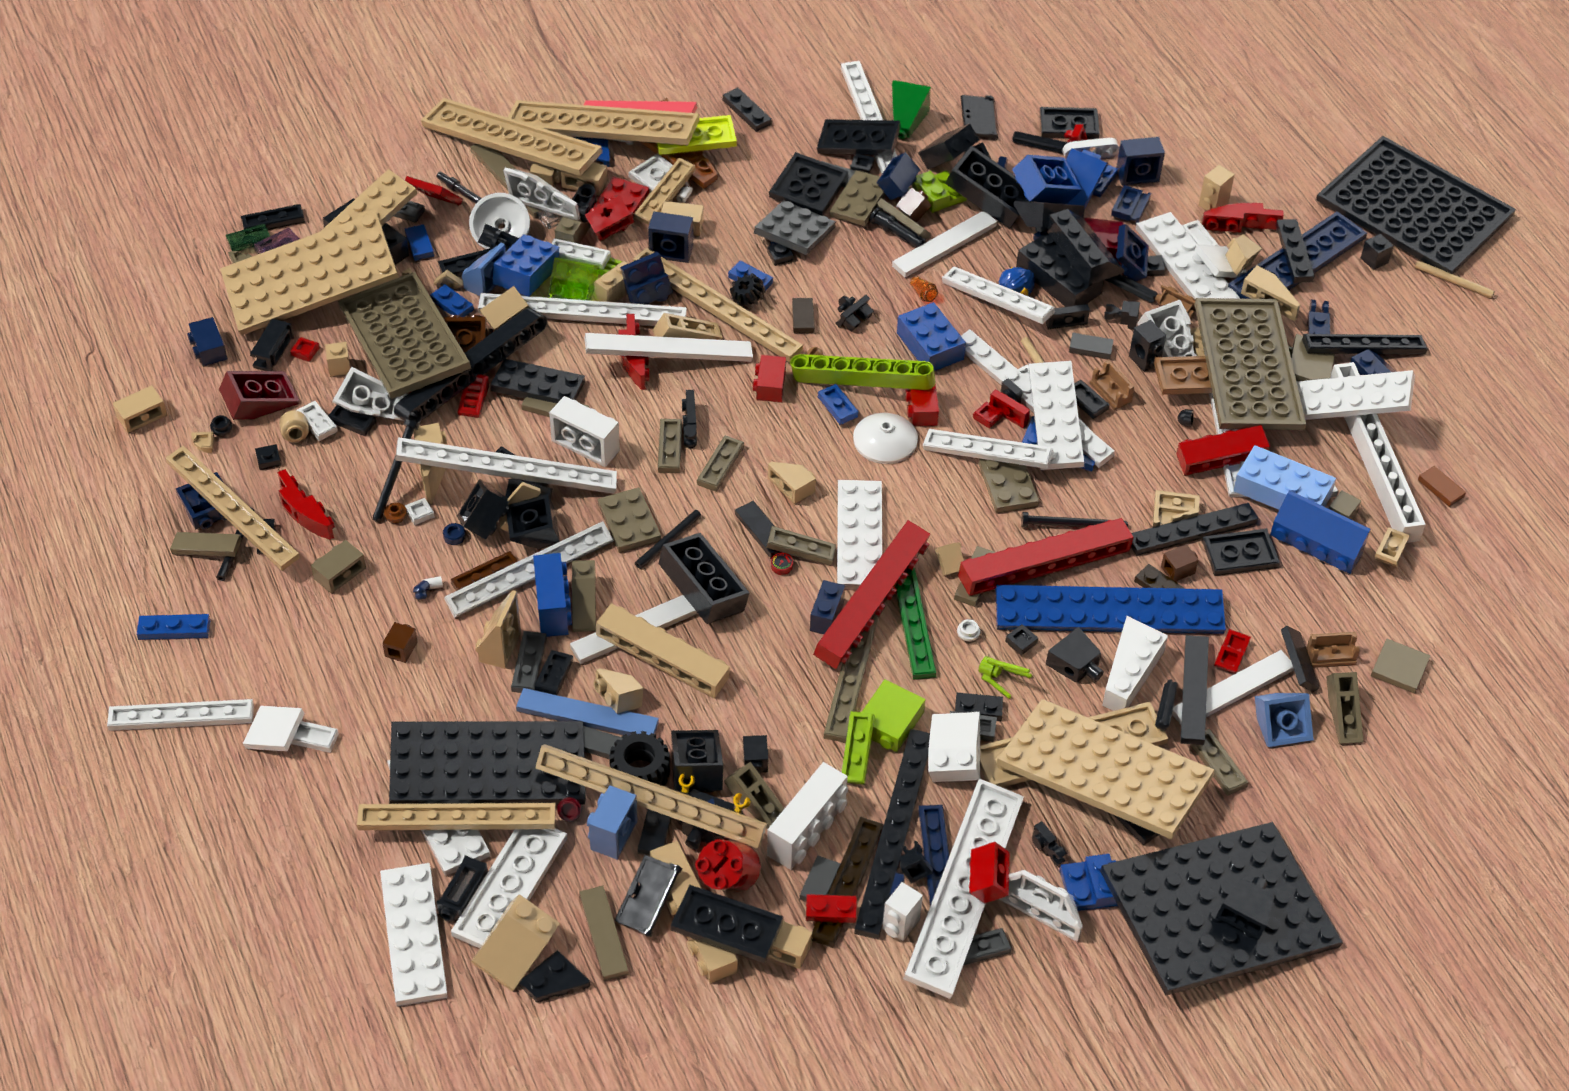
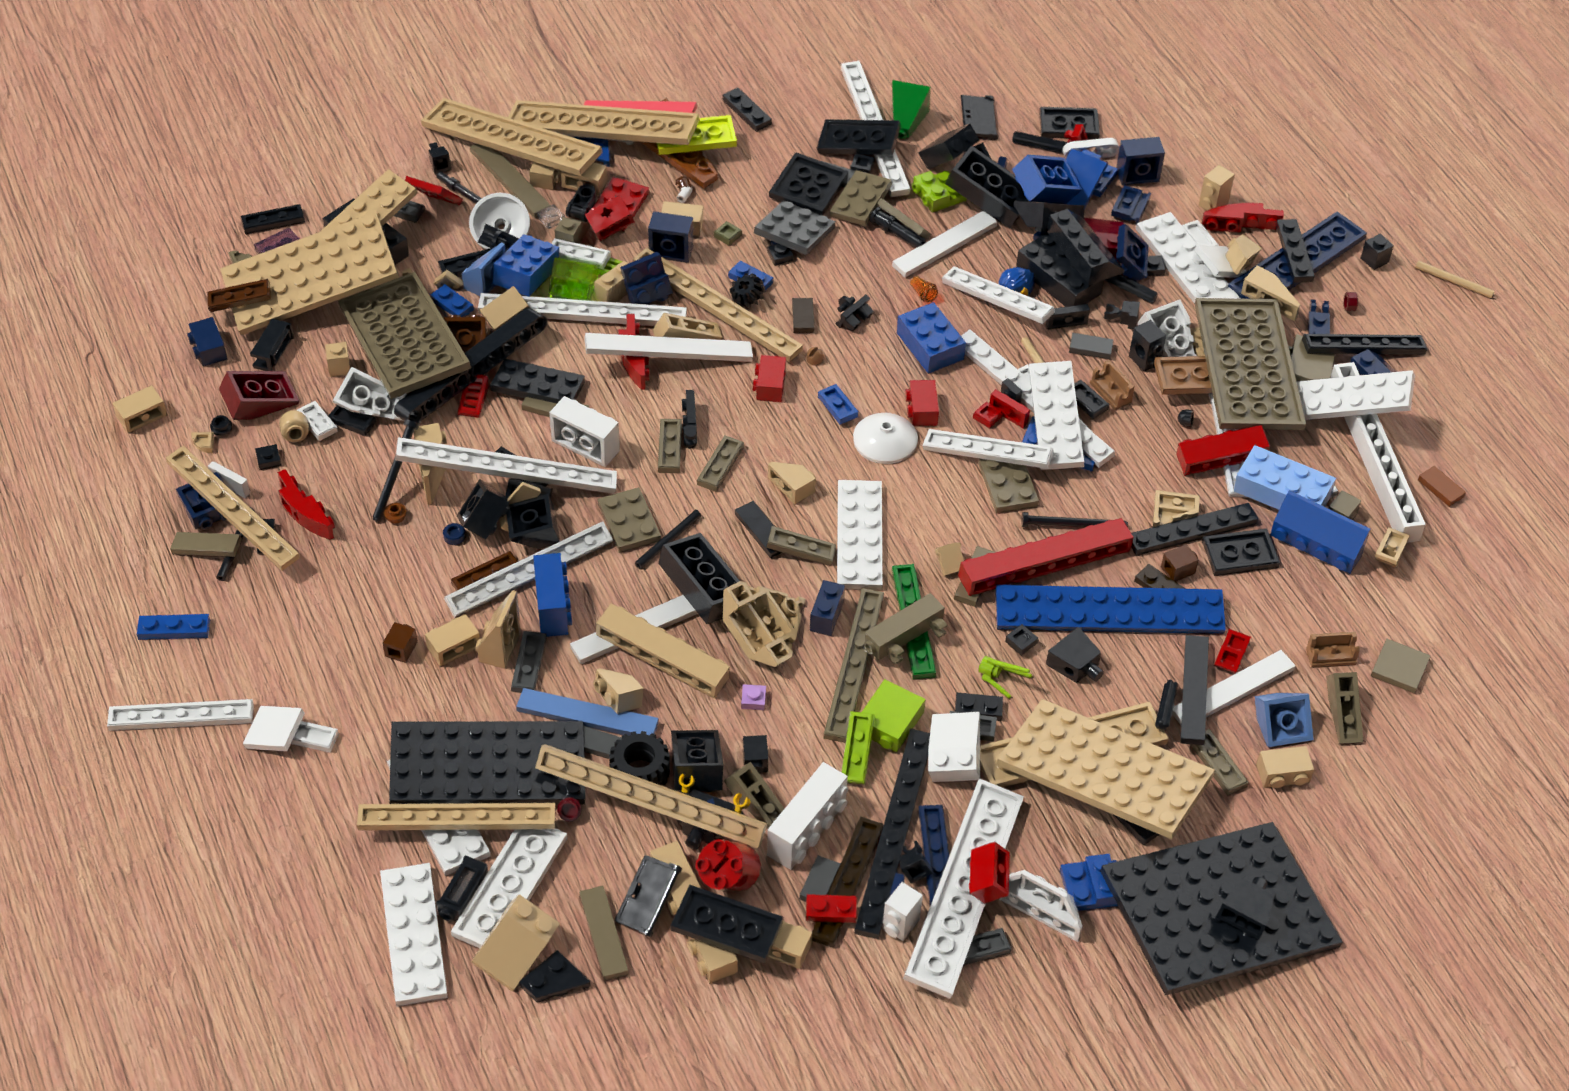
clear green plate [225,224,272,251] -> none
red tile [290,337,320,362] -> none
dark tan brick [311,540,366,594] -> none
blue tile [404,224,434,261] -> none
white tile [405,498,435,526] -> none
arm [413,576,443,600] -> none
white wedge [503,168,580,220] -> none
black plate [534,650,573,695] -> none
dark tan slope [572,560,596,632] -> none
medium blue brick [587,785,638,859] -> none
white tile [629,154,673,193] -> none
tan tile [634,158,696,225] -> none
black tile [638,809,672,855] -> none
tile [771,553,793,575] -> none
lime beam [790,354,936,390] -> none
red brick [813,520,930,669] -> none
dark blue brick [876,152,920,200] -> none
brick [896,187,931,223] -> none
white plate [957,619,980,641] -> none
black plate [1032,821,1067,866] -> none
white wedge [1102,616,1168,711] -> none
medium nougat hinge [1155,285,1196,319] -> none
black tile [1281,626,1320,692] -> none
black plate [1316,136,1516,274] -> none
none -> reddish brown tile [207,279,271,313]
none -> white tile [208,461,250,498]
none -> tan brick [425,614,480,667]
none -> black piece [428,142,452,174]
none -> olive tile [714,221,742,246]
none -> tan wedge [723,581,805,667]
none -> lavender plate [741,684,766,710]
none -> dark tan brick [864,593,947,664]
none -> tan brick [1256,746,1314,788]
none -> dark red tile [1343,292,1359,311]

